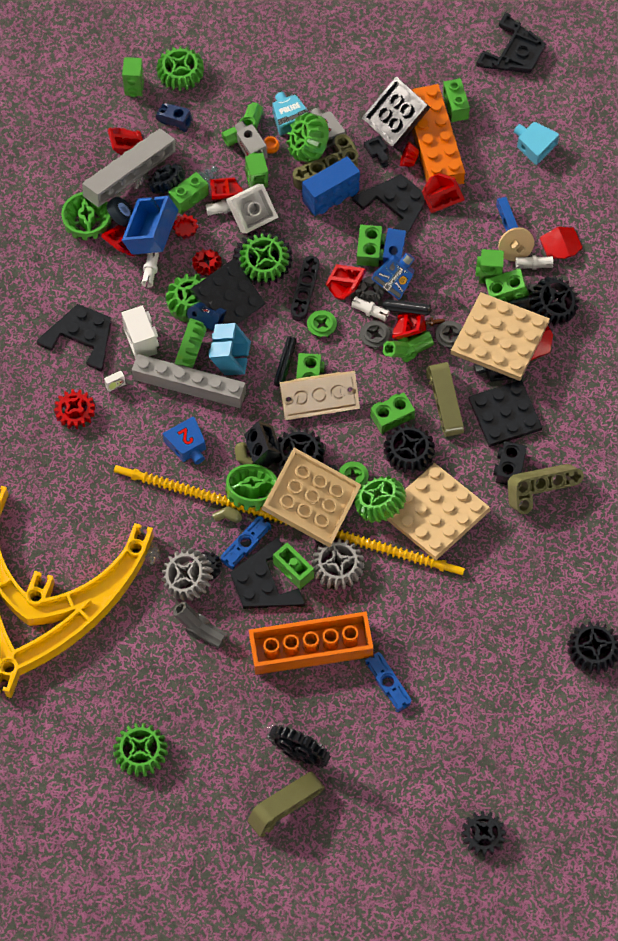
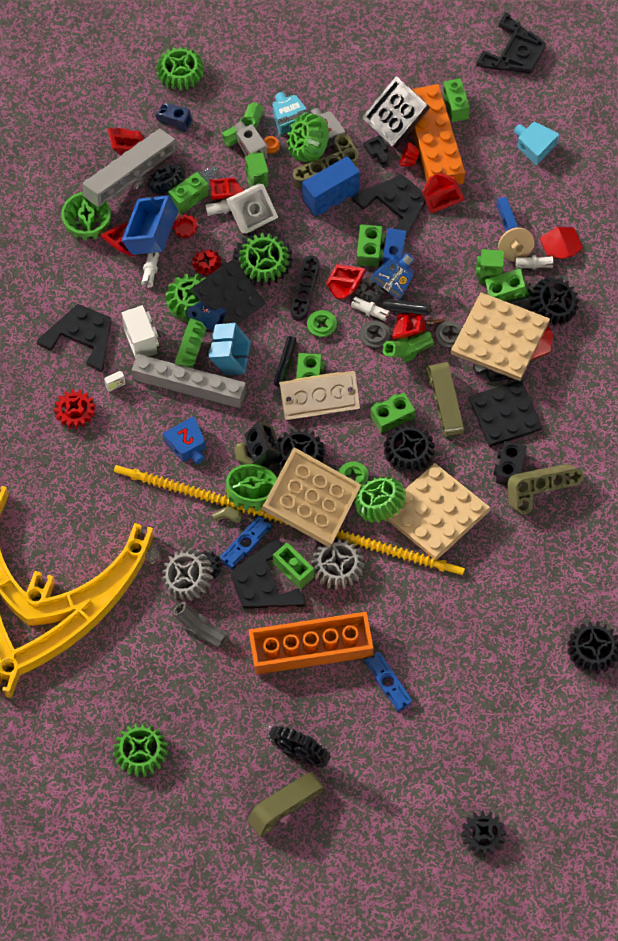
black bush [107,196,133,228] -> none
bright green brick [122,57,144,97] -> none

